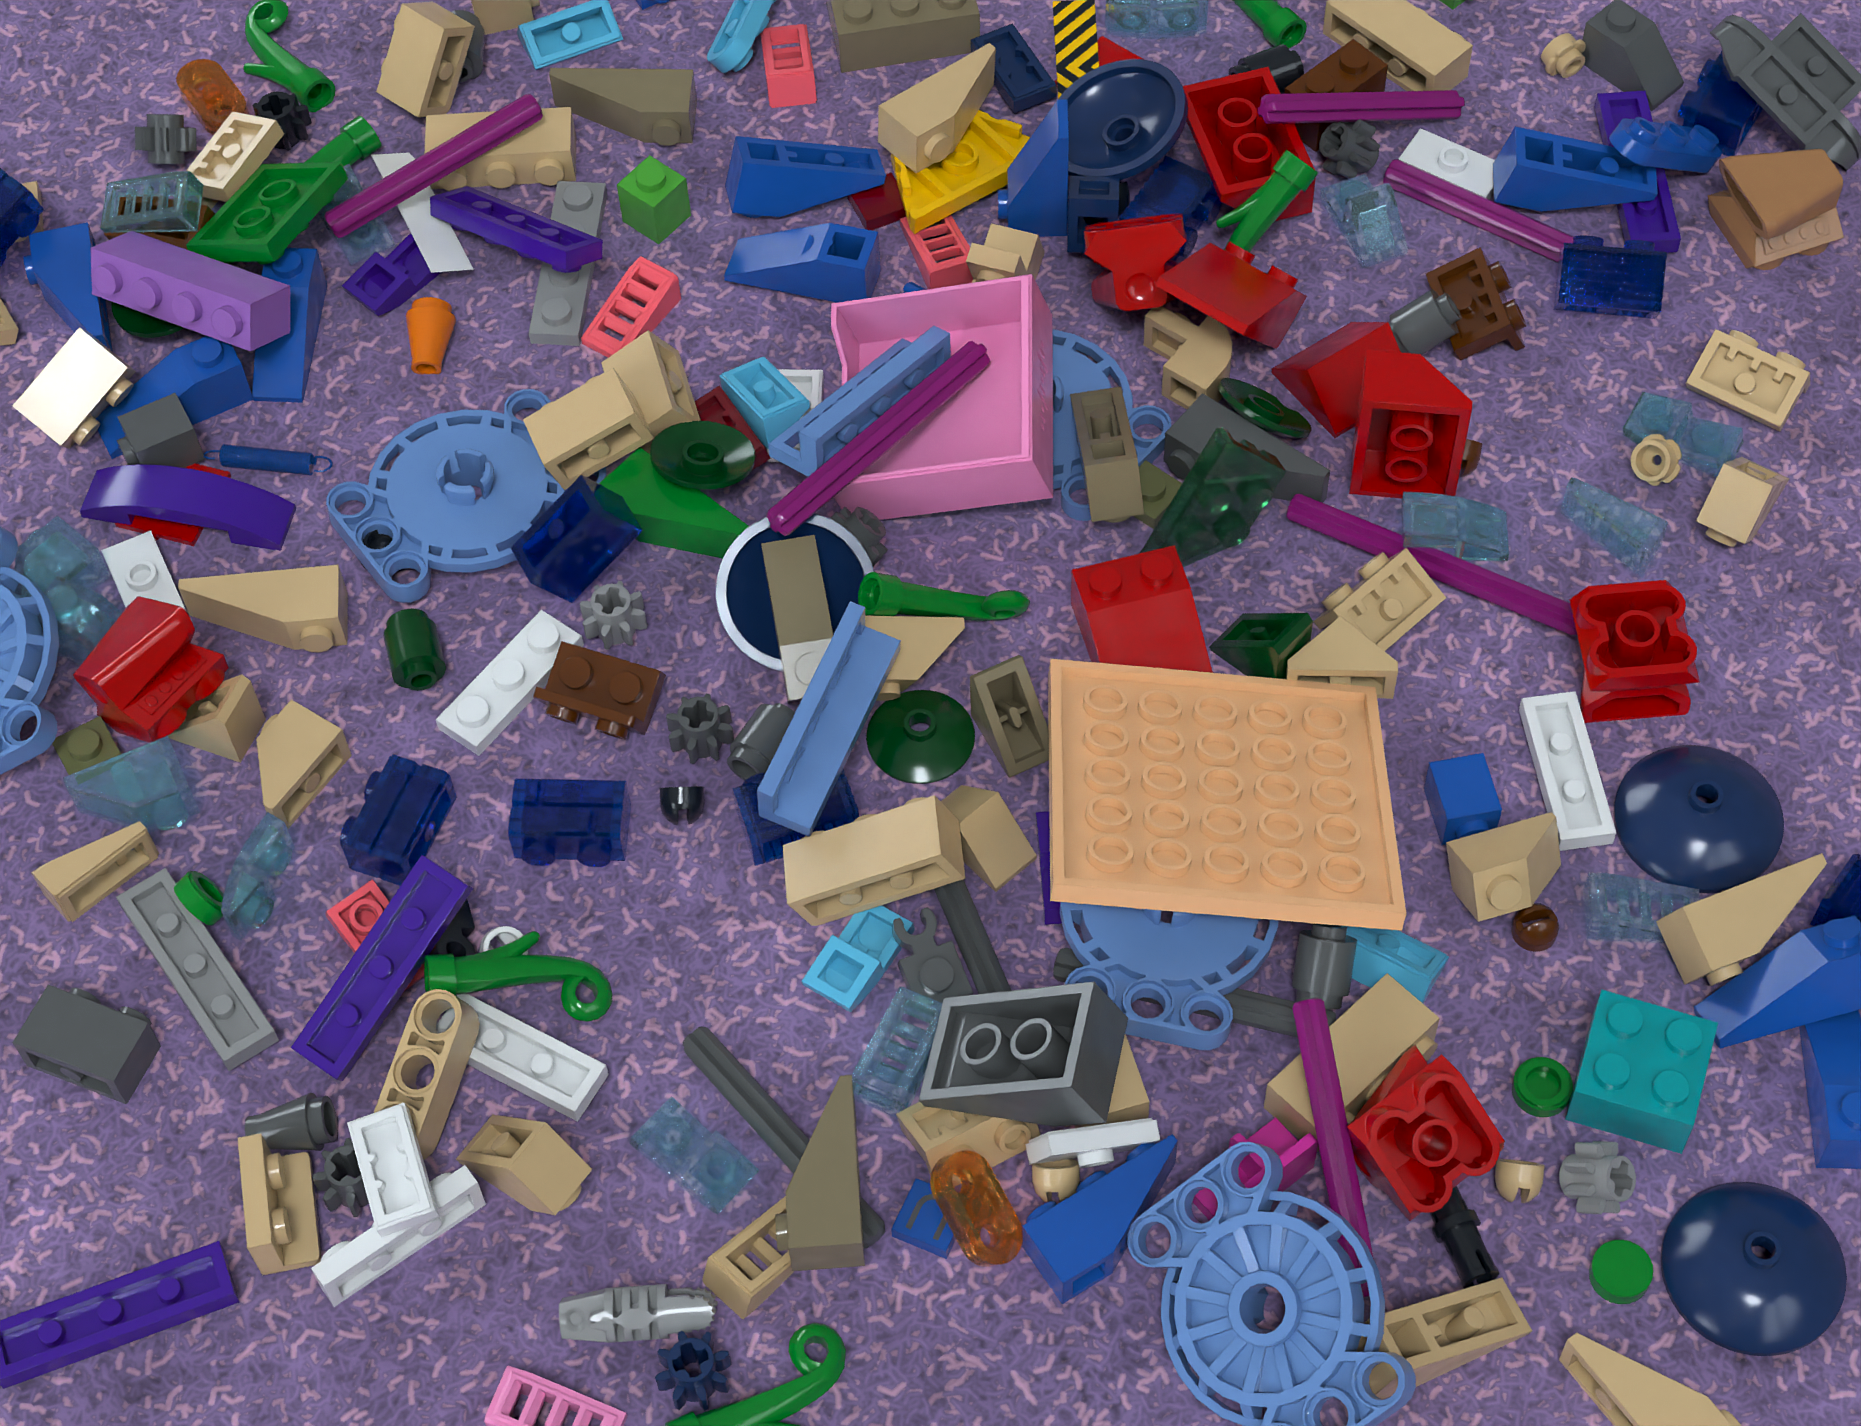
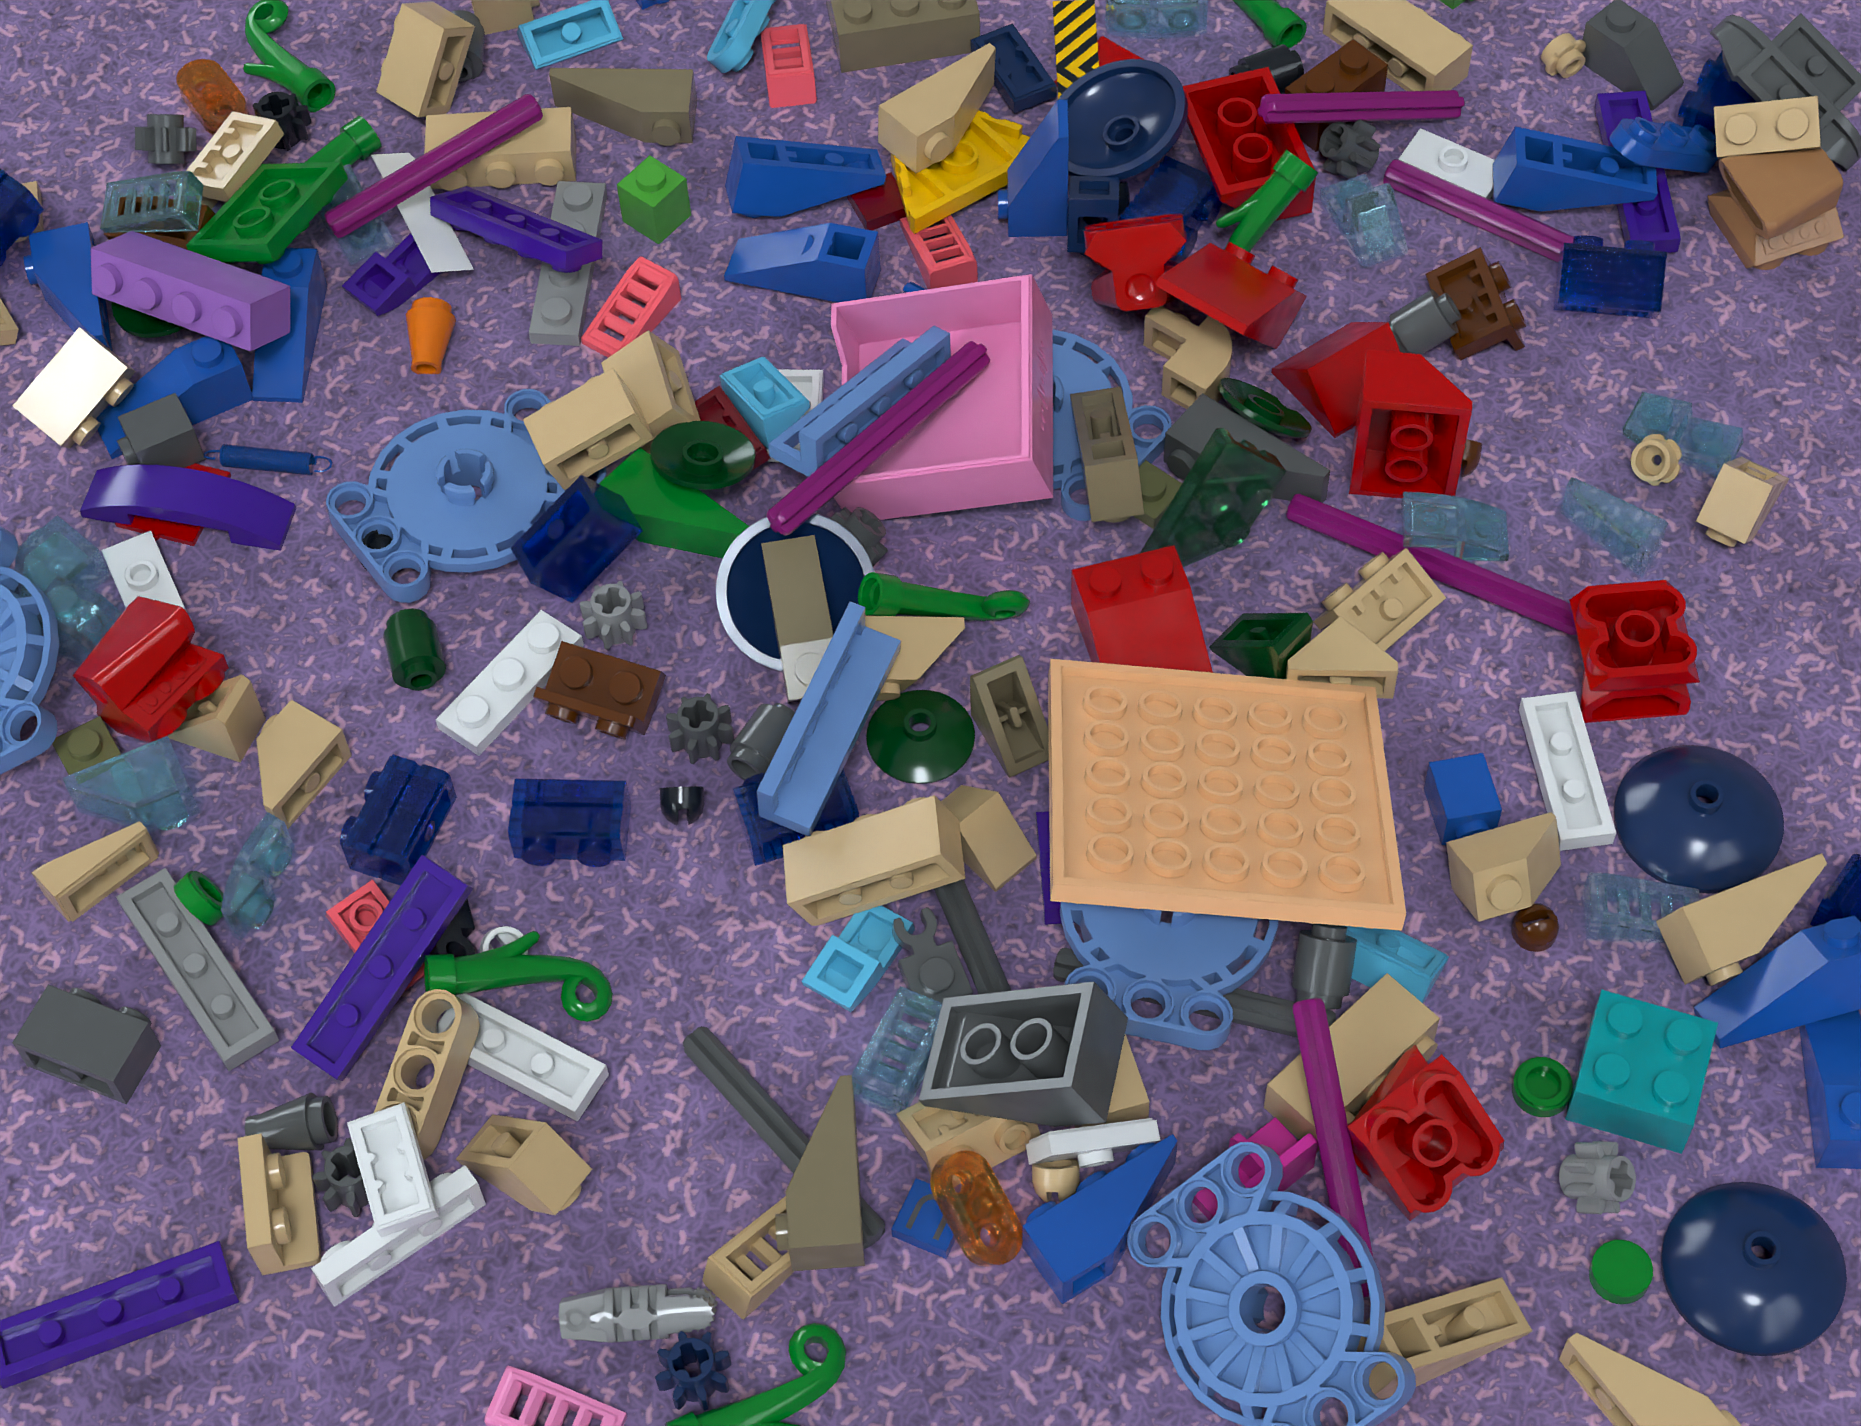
tan slope [178,565,348,652] -> none
clear light blue slope [630,1096,759,1215] -> none
tan brick [966,223,1045,283] -> none
black pin [1430,1185,1499,1289] -> none
tan hinge [1495,1159,1545,1203] -> none
tan bracket [1686,329,1810,432] -> none
none -> tan brick [1714,96,1821,160]

